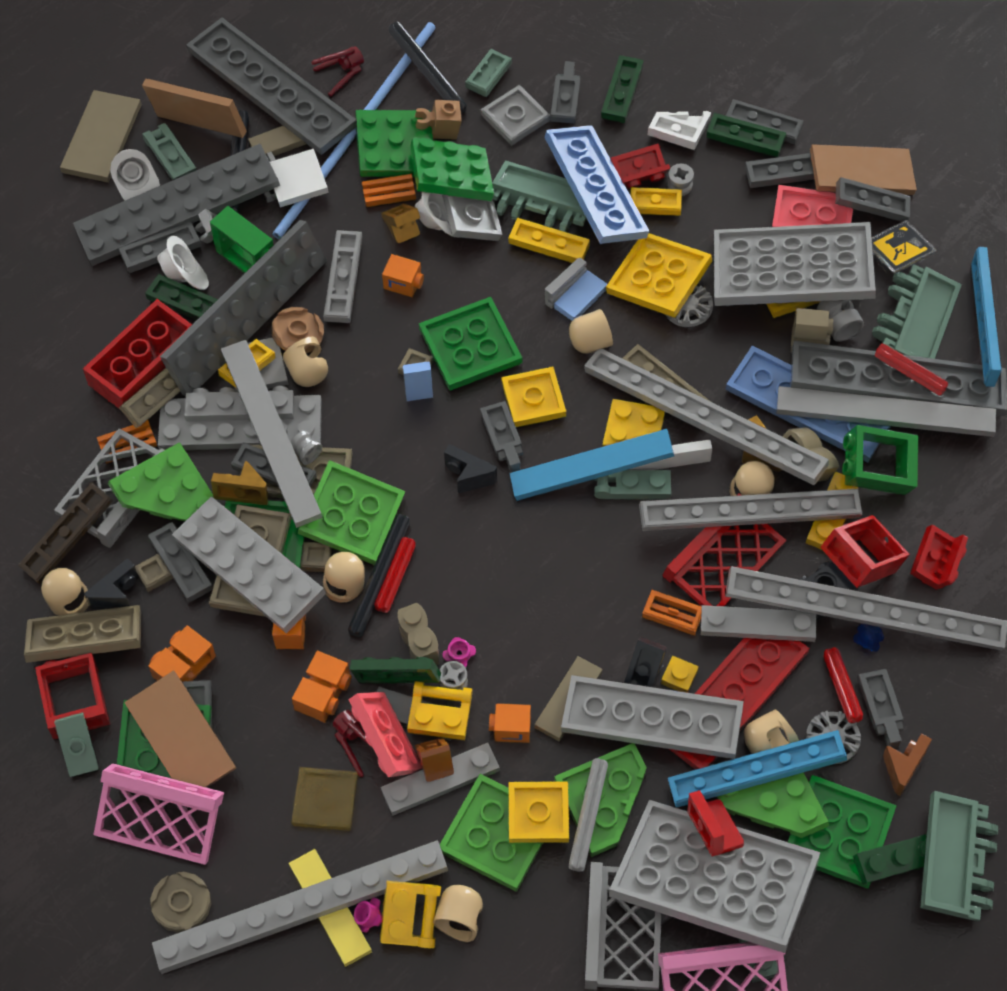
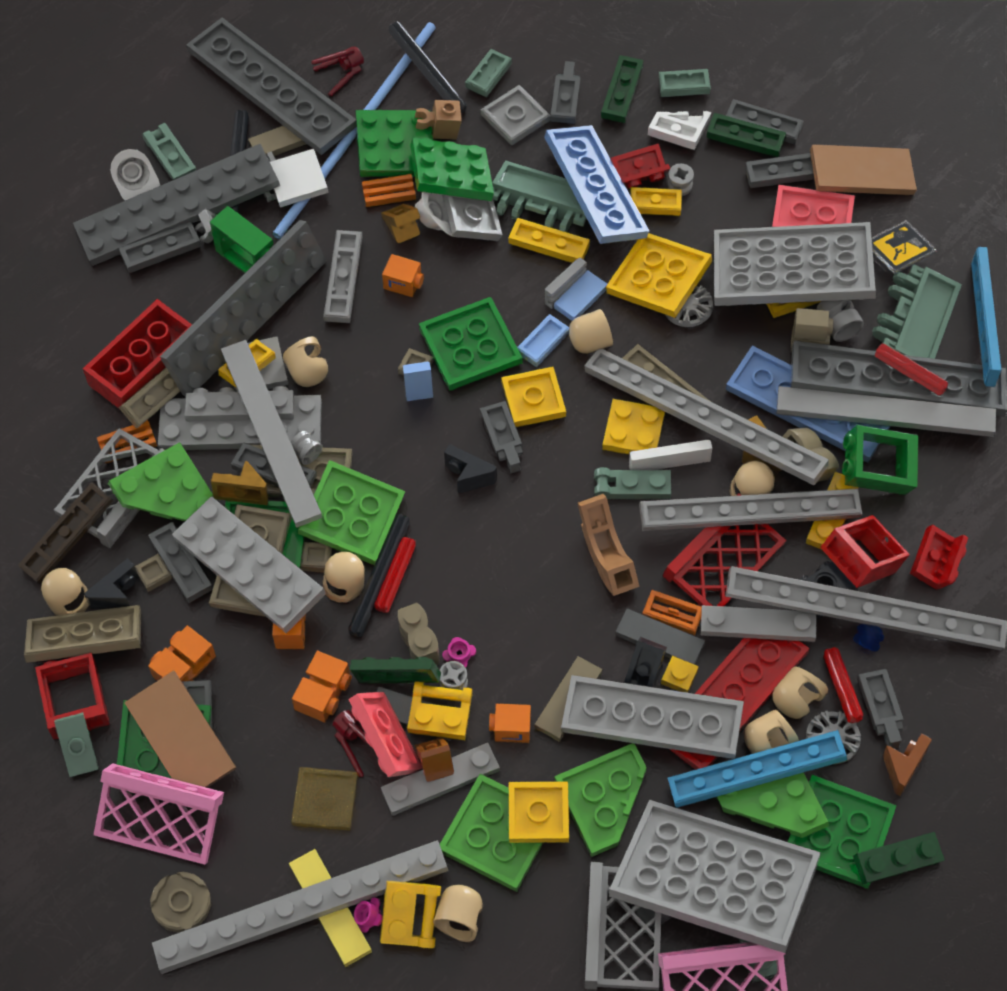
dark tan tile [60,90,142,183] -> none
medium nougat tile [142,79,247,138] -> none
dark green plate [145,274,218,321] -> none
white piece [157,236,209,290] -> none
medium nougat tile [271,307,324,353] -> none
dark azure tile [510,429,674,501] -> none
light grey axle [569,758,608,872] -> none
red panel [687,790,744,857] -> none
dark grey plate [835,177,910,223] -> none
sand green hinge [920,791,998,921] -> none
none -> light blue tile [517,314,569,367]
none -> medium nougat arch [578,494,640,596]
none -> dark grey tile [615,609,705,665]
none -> sand green plate [658,69,711,97]
none -> tan helmet [773,667,828,719]

